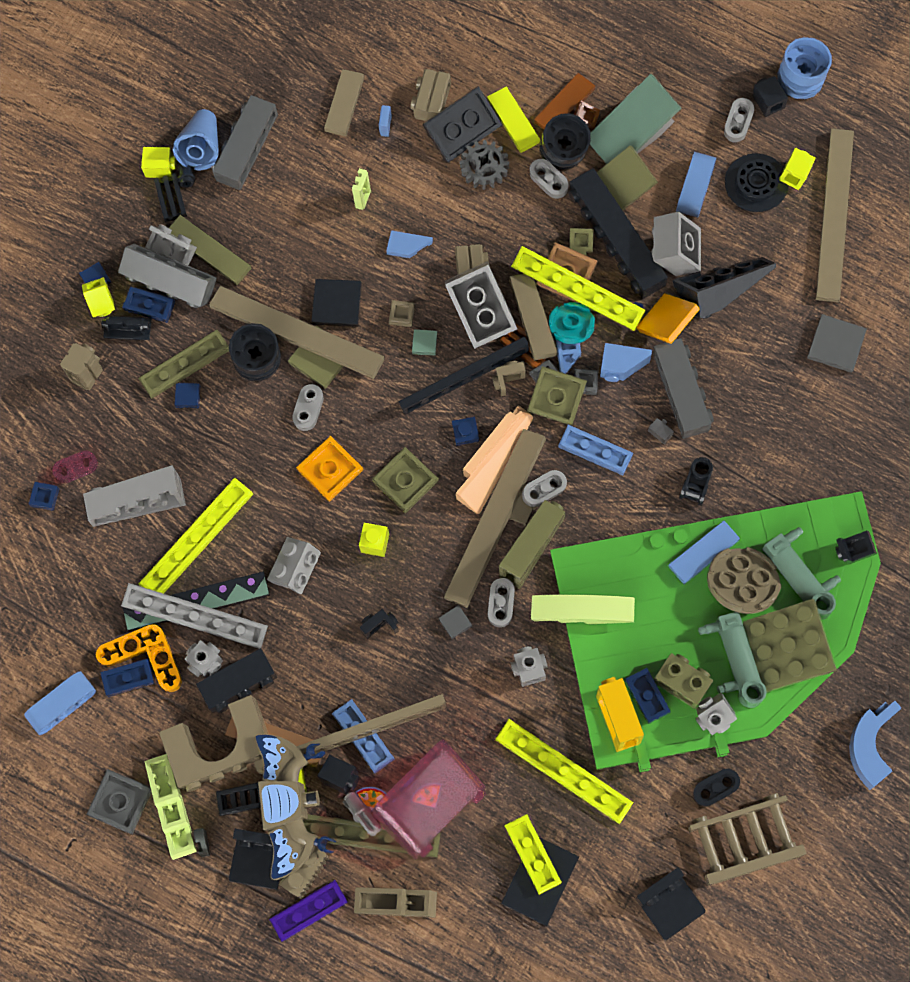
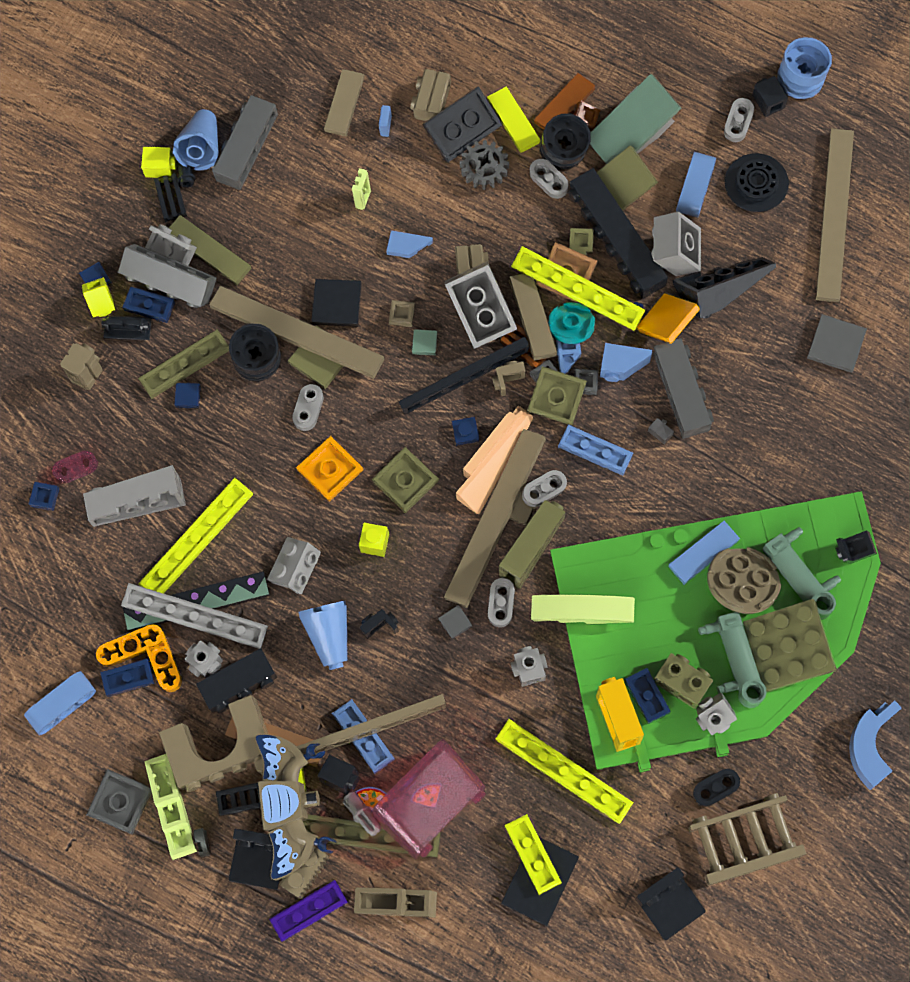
black piece [679,457,713,506] -> none
neon yellow brick [779,148,816,190] -> none
none -> medium blue cone [298,601,347,670]

